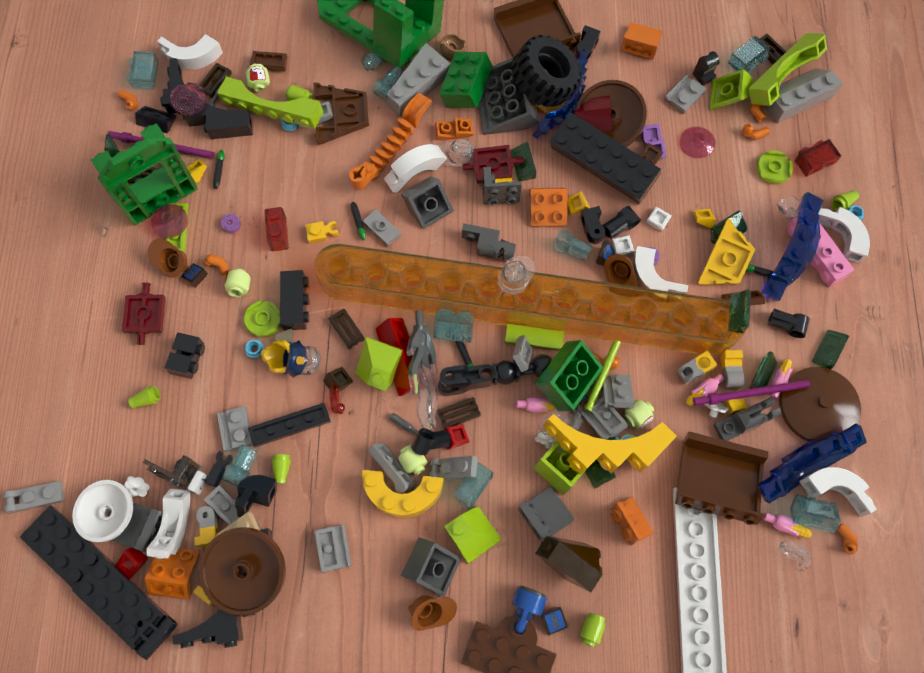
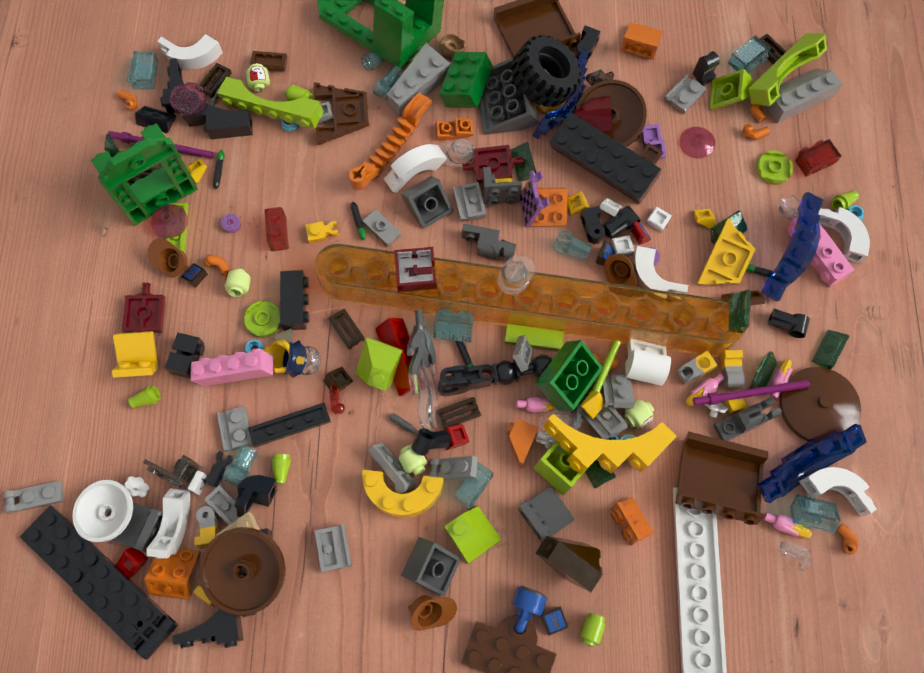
none -> yellow bracket [112,331,159,378]
none -> bright pink brick [191,349,273,387]
none -> piece [394,247,437,292]
none -> light grey plate [453,182,487,222]
none -> orange slope [507,418,539,467]
none -> medium lavender flag [520,171,549,227]
none -> yellow slope [580,391,604,419]
none -> clear smoke bracket [586,69,614,86]
none -> white tile [600,198,622,216]
none -> white brick [625,338,671,386]
none -> red slope [631,221,651,245]

